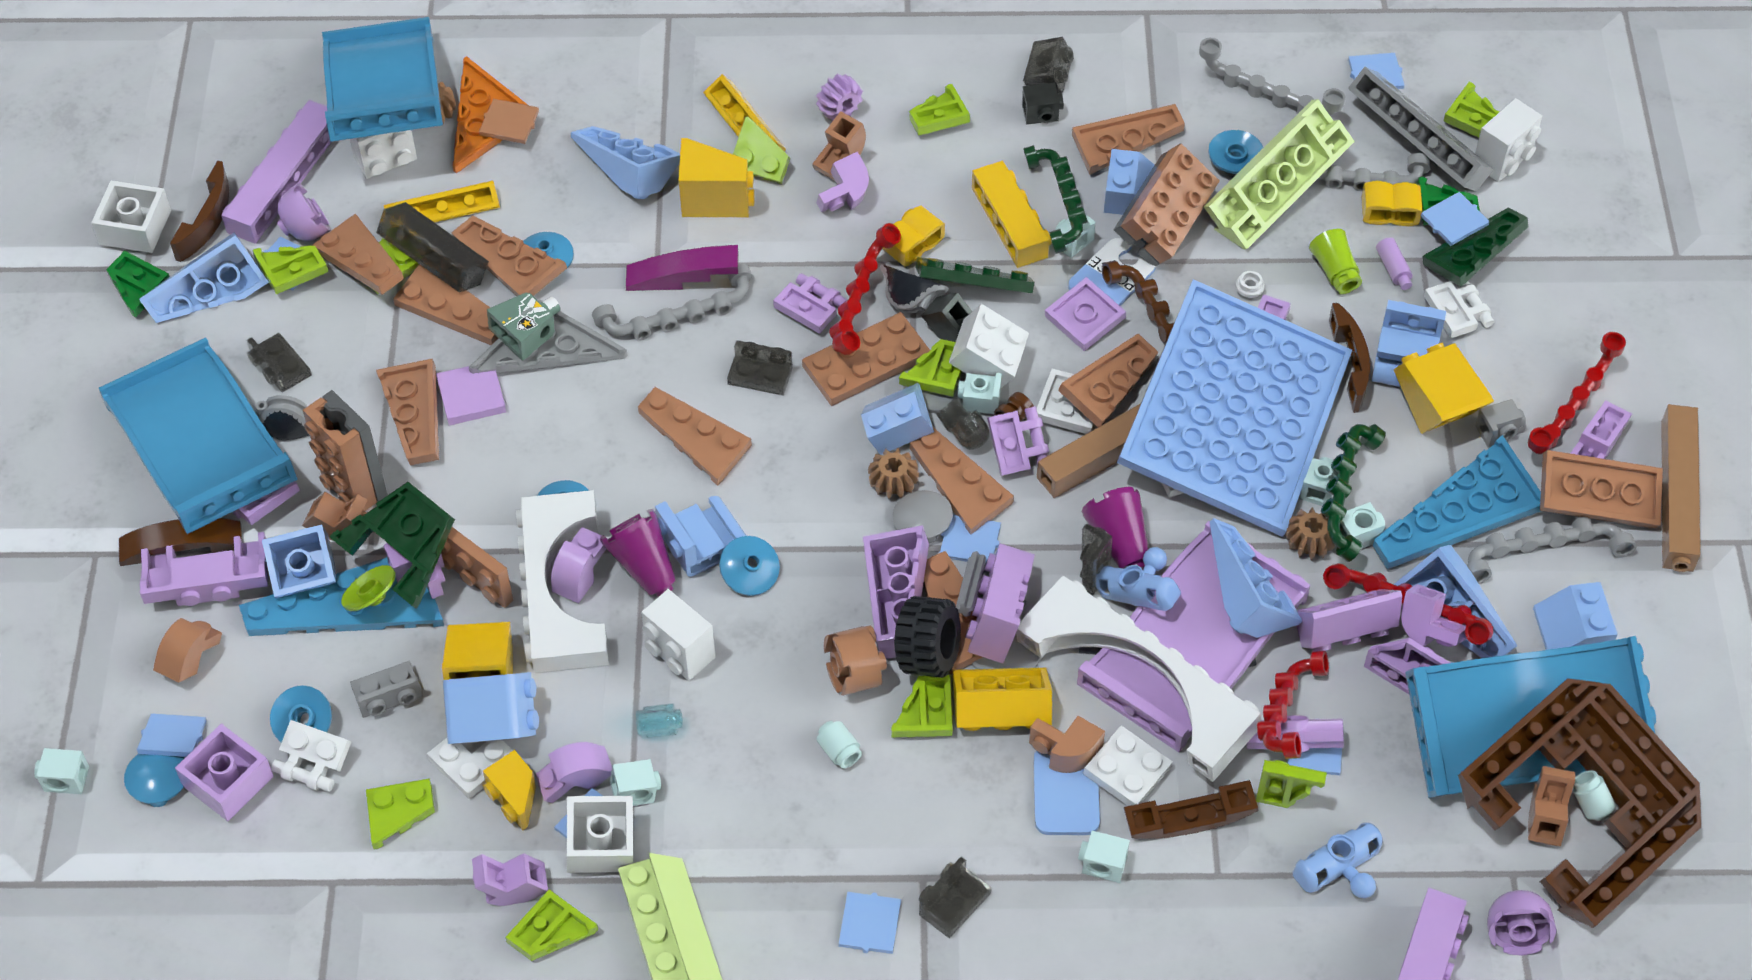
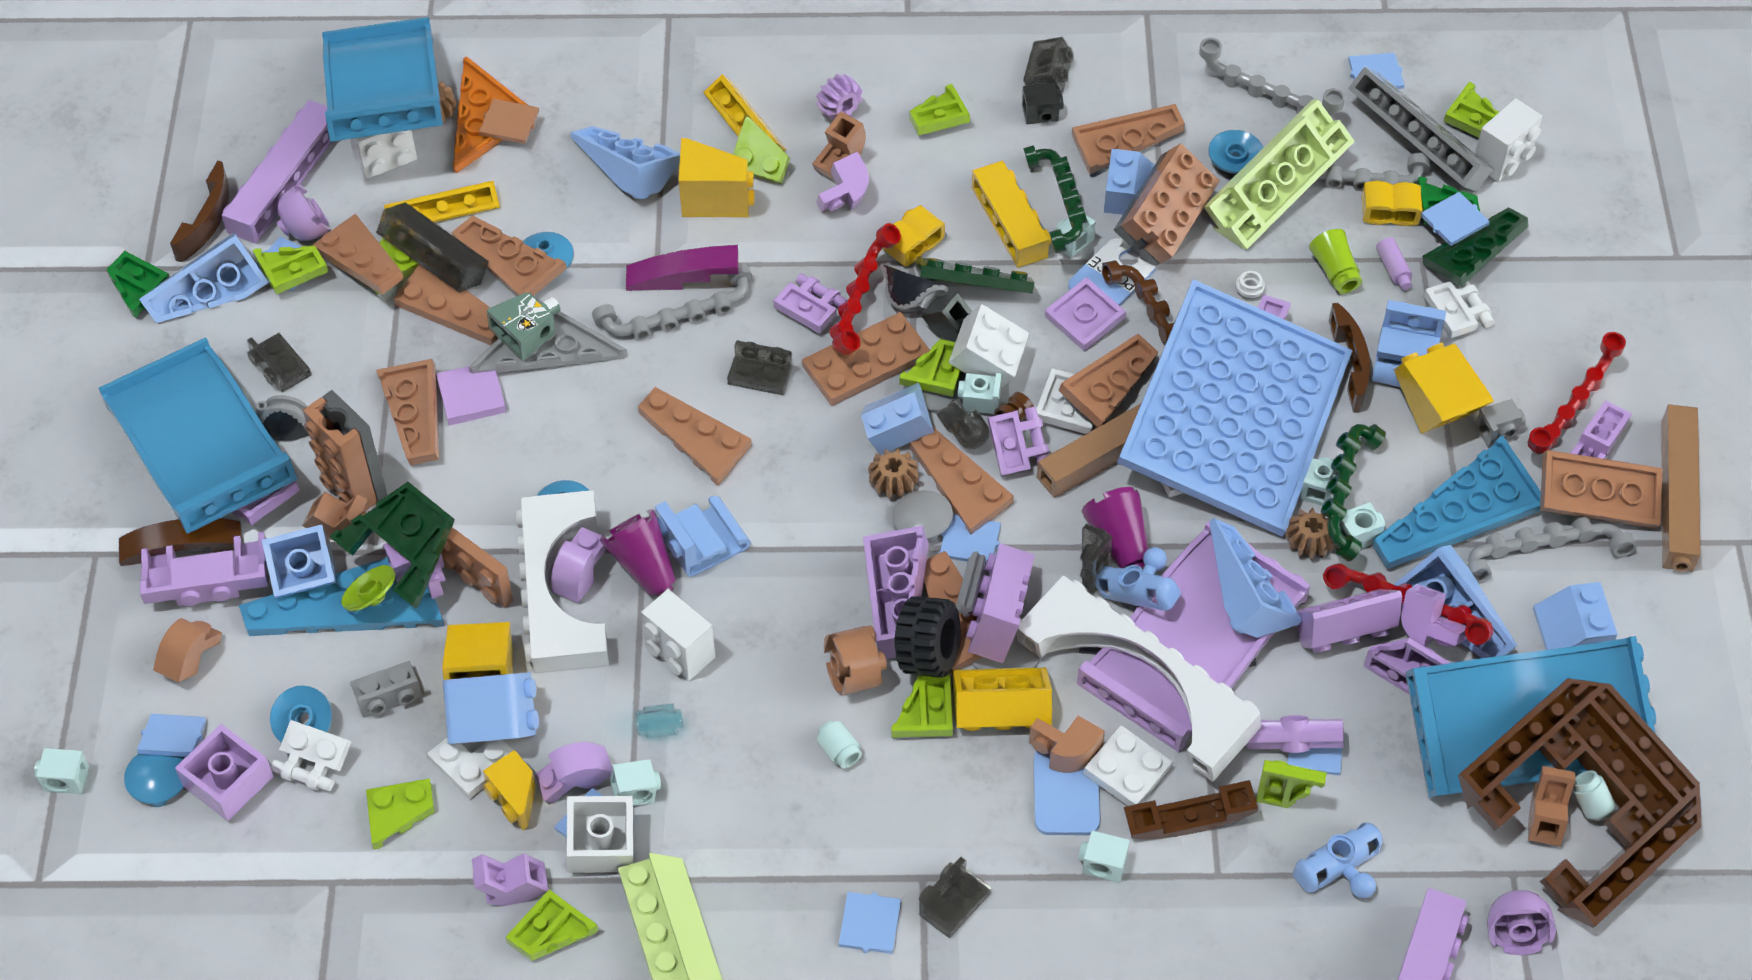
white brick [91,180,171,253] -> none
dark azure dish [719,536,780,596] -> none
red bar [1257,651,1329,759] -> none

